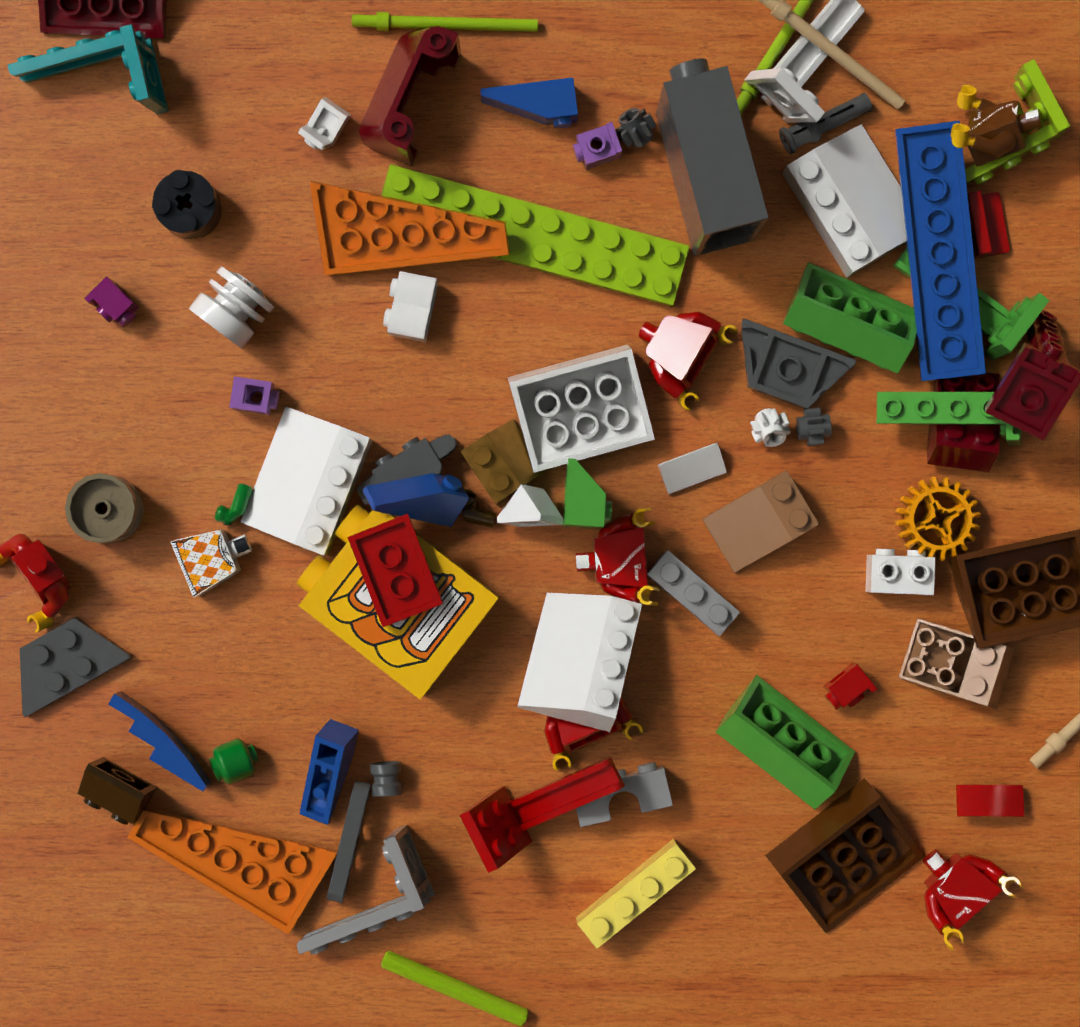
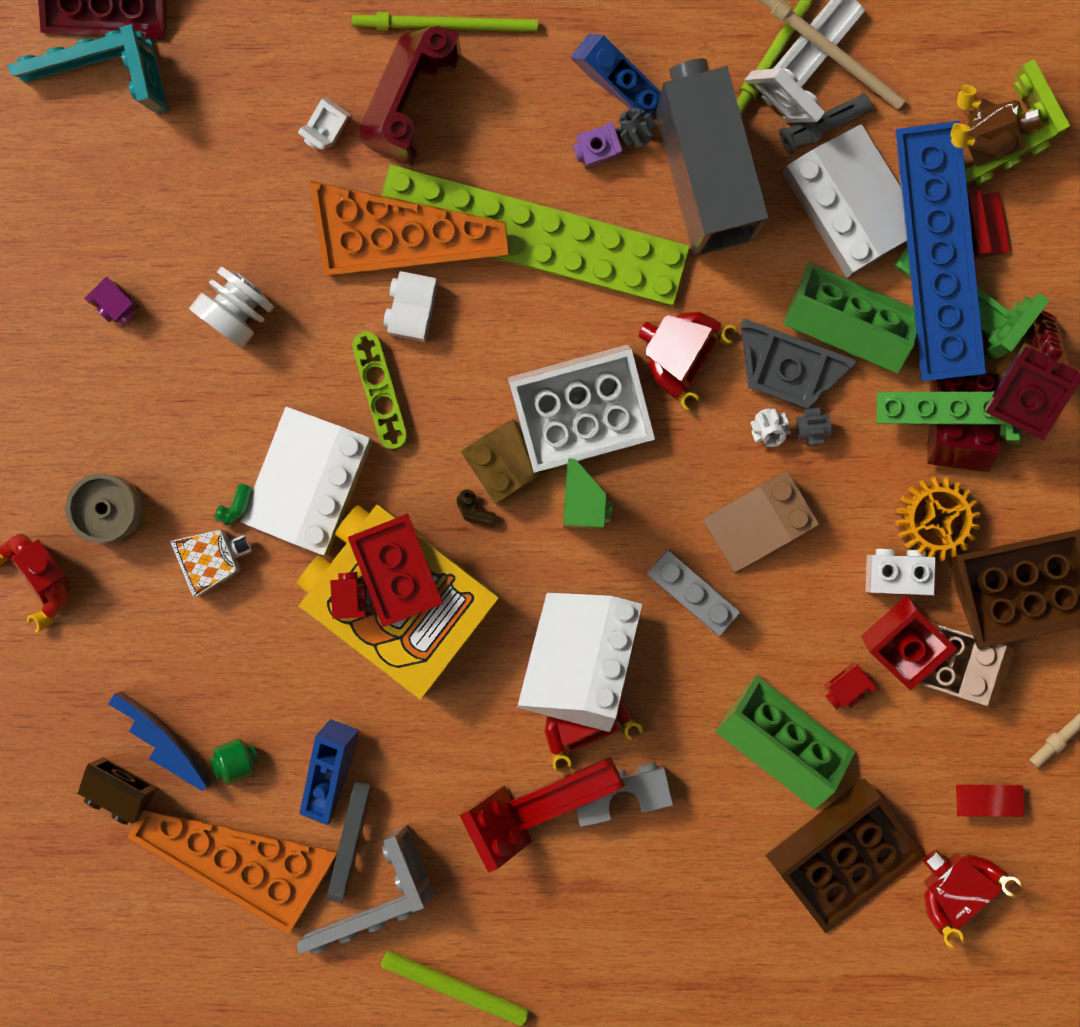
dark grey wing [20,618,133,717] -> none
black brick [152,170,221,239] -> none
medium lavender brick [229,376,279,415] -> none
dark grey hinge [356,434,457,505] -> none
blue slope [363,473,469,527] -> none
dark grey wheel [370,761,403,797] -> none
blue slope [480,77,578,129] -> none
white slope [497,484,563,527] -> none
red torso [576,508,660,606] -> none
light yellow brick [576,839,696,949] -> none
white slope [657,443,727,494] -> none
none -> red brick [330,572,368,619]
none -> lime beam [352,332,408,450]
none -> blue slope [570,34,661,116]
none -> red slope [861,595,957,691]

